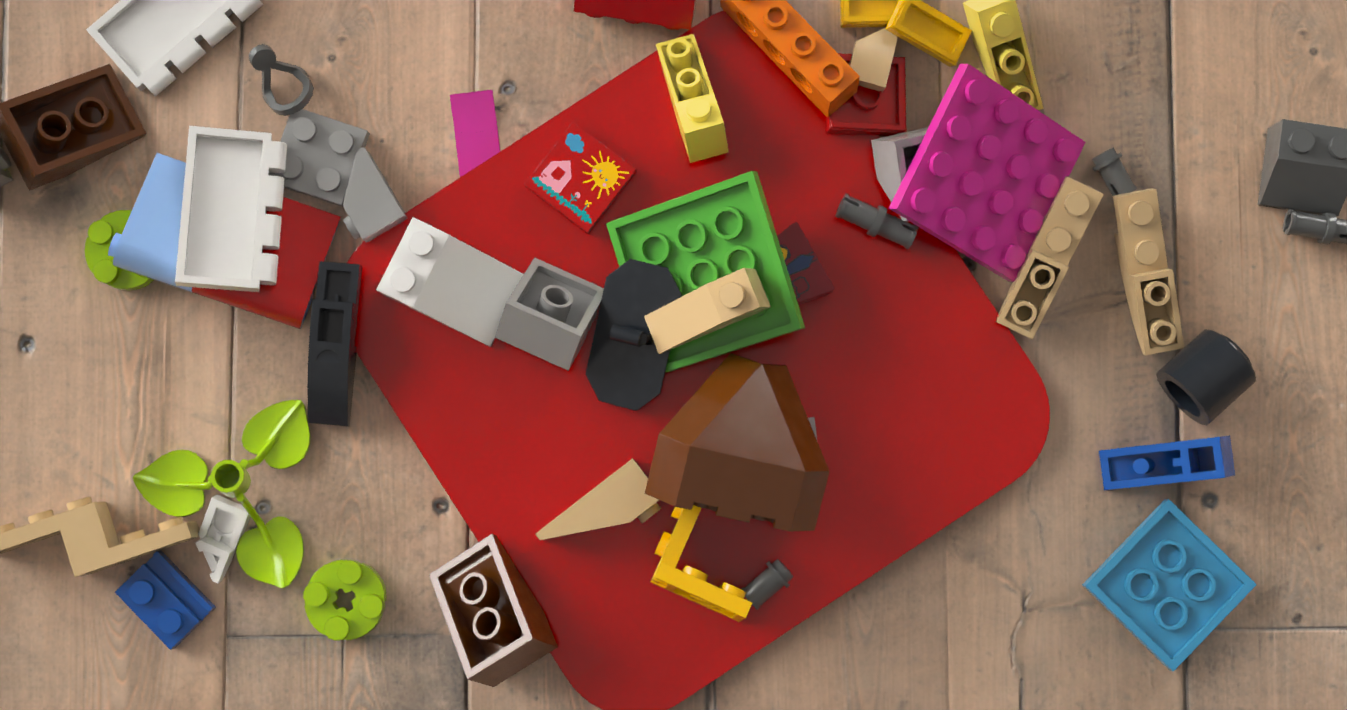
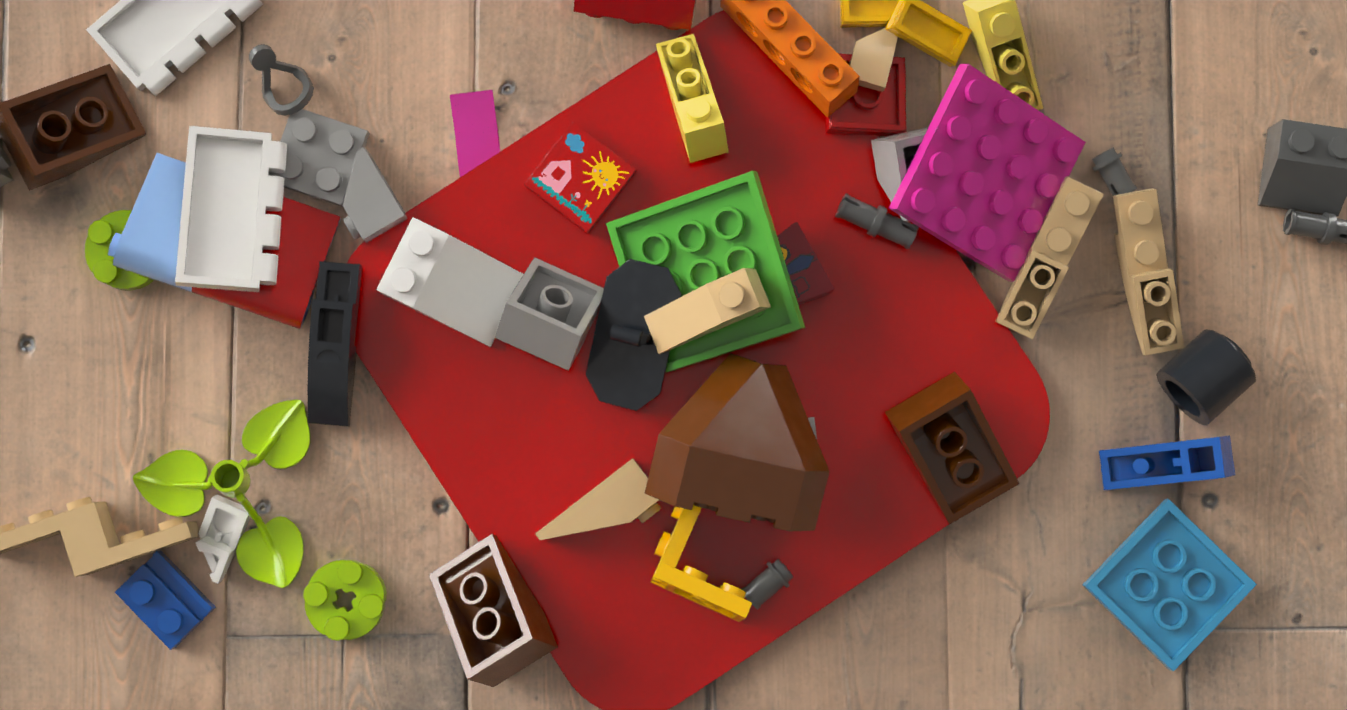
none -> reddish brown slope [885,372,1019,524]

